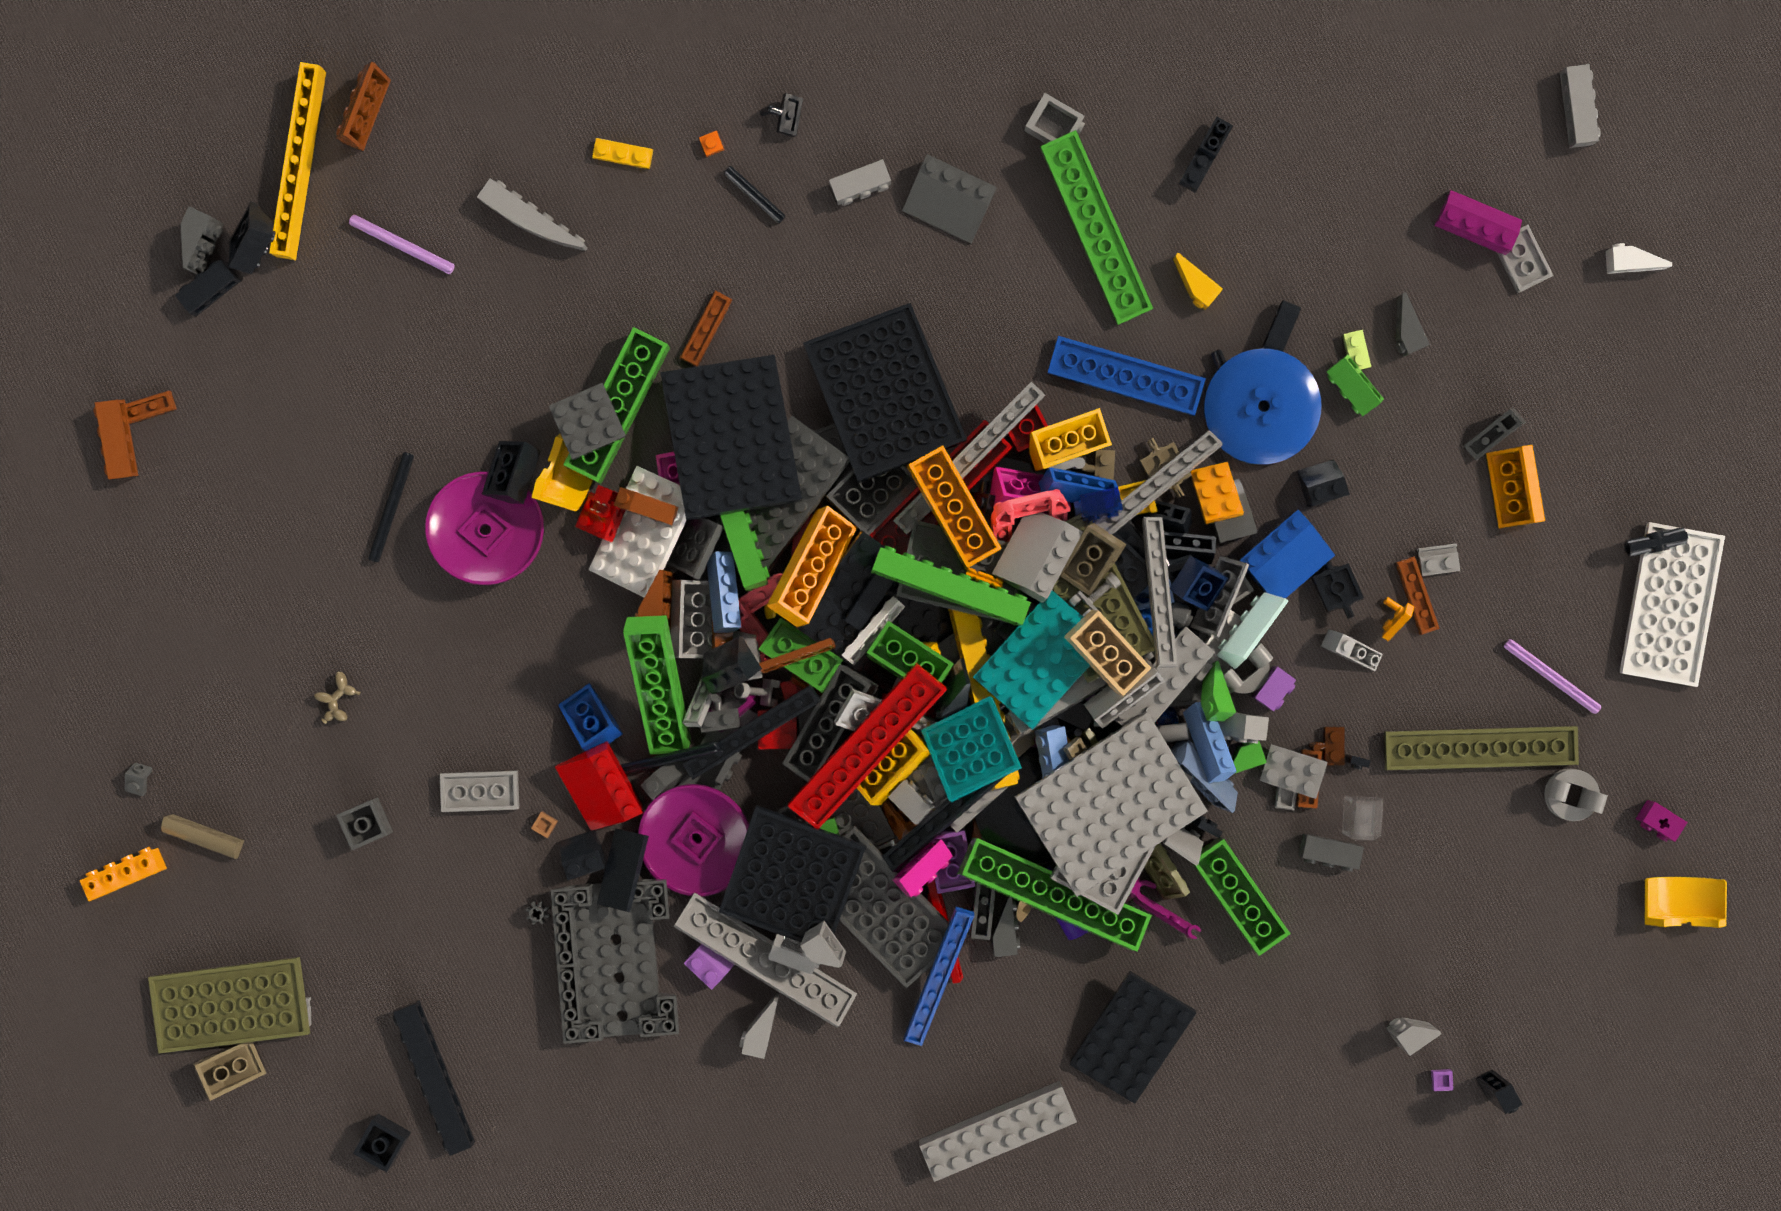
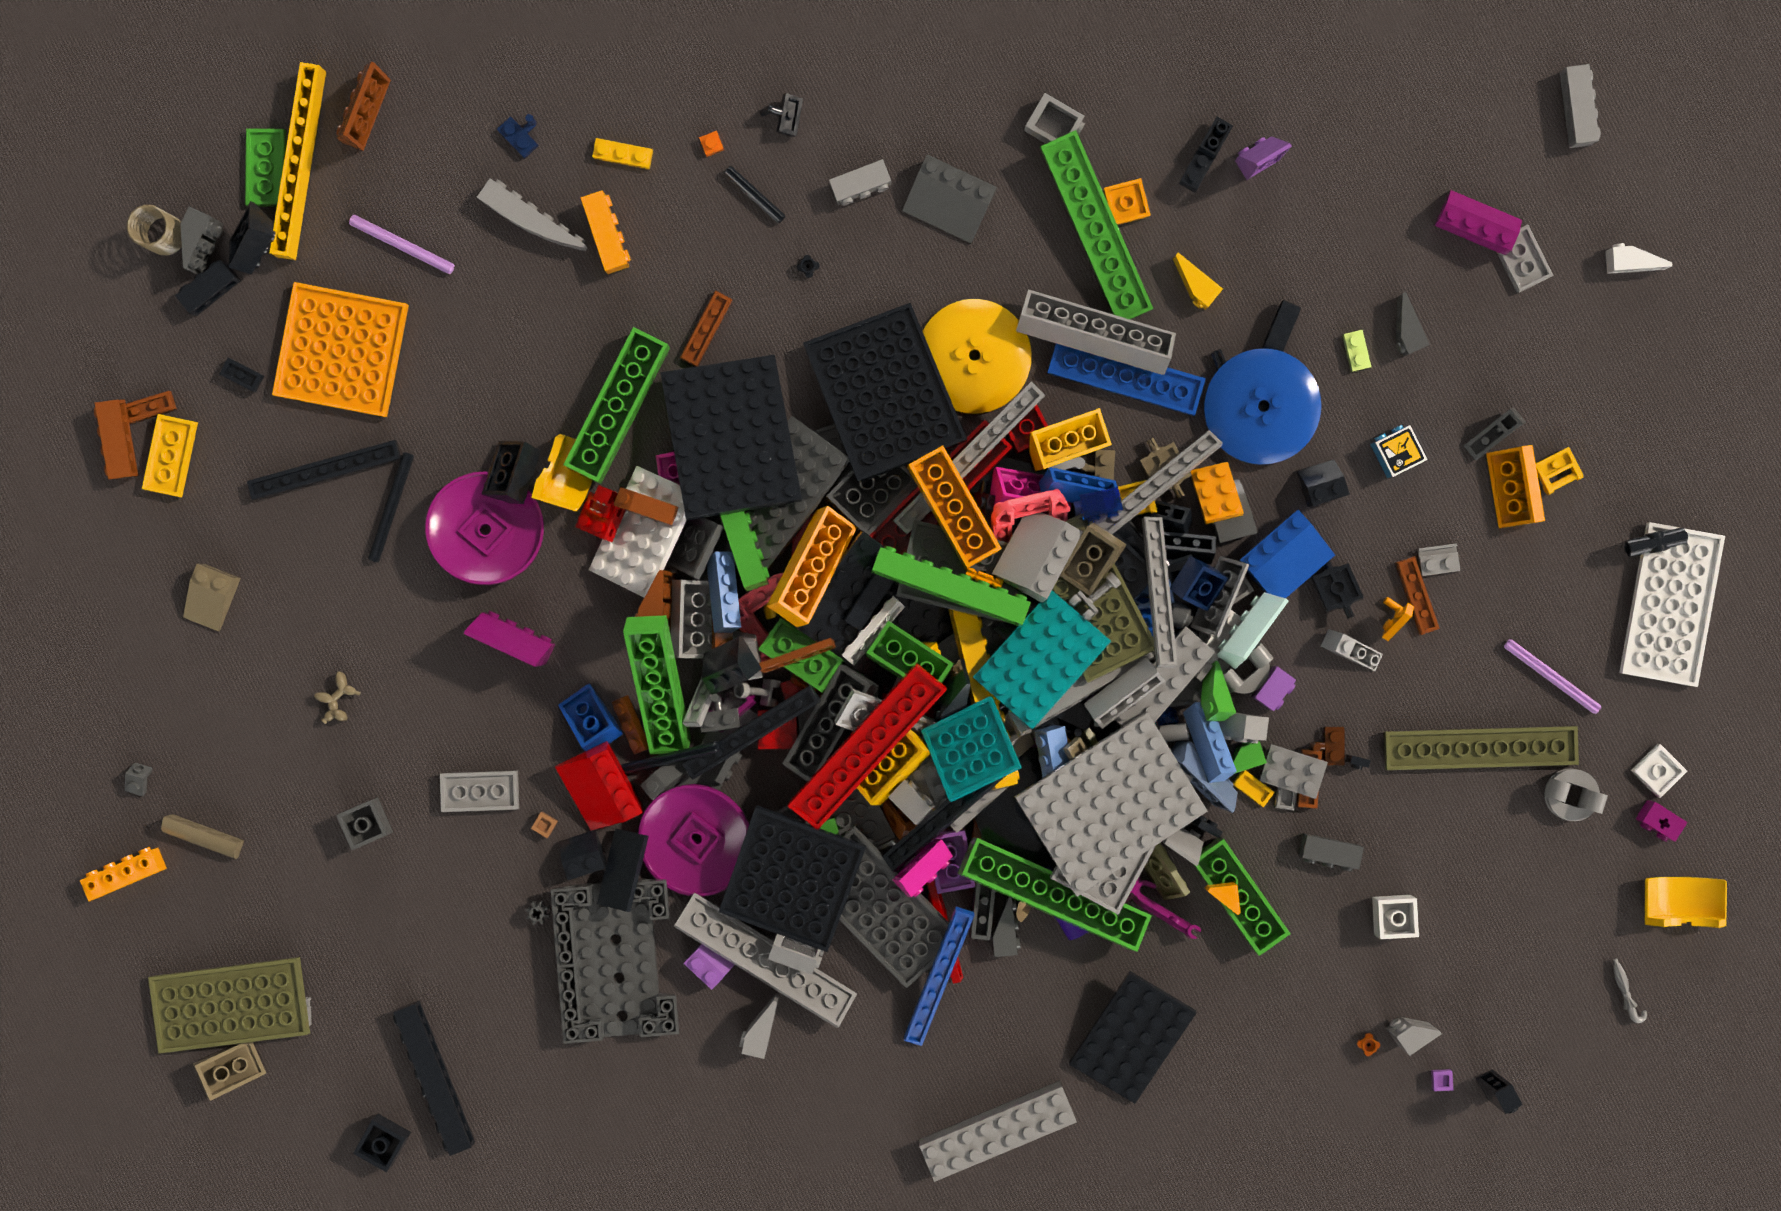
dark grey plate [549,383,626,460] -> none
light grey slope [800,921,846,968] -> none
tan brick [1064,609,1151,696] -> none
bright green brick [1327,354,1384,417] -> none
clear slope [1342,796,1384,841] -> none
none -> dark tan piece [126,205,182,256]
none -> yellow plate [142,414,198,497]
none -> dark tan slope [183,564,241,631]
none -> black plate [219,357,264,393]
none -> bright green tile [245,129,286,207]
none -> black plate [247,440,401,500]
none -> light orange plate [272,282,409,417]
none -> magenta slope [464,610,555,667]
none -> dark blue plate [497,114,539,158]
none -> light orange brick [581,190,631,274]
none -> dark orange plate [611,695,649,755]
none -> black plate [797,255,820,278]
none -> yellow dish [923,299,1031,414]
none -> light grey brick [1016,289,1176,375]
none -> light orange plate [1103,178,1151,225]
none -> light orange slope [1205,882,1240,915]
none -> yellow tile [1233,770,1275,807]
none -> medium lavender slope [1235,136,1292,180]
none -> orange plate [1357,1033,1380,1056]
none -> piece [1370,425,1427,478]
none -> white brick [1372,895,1419,939]
none -> yellow plate [1536,447,1583,495]
none -> light grey piece [1613,958,1647,1023]
none -> white tile [1631,744,1687,798]

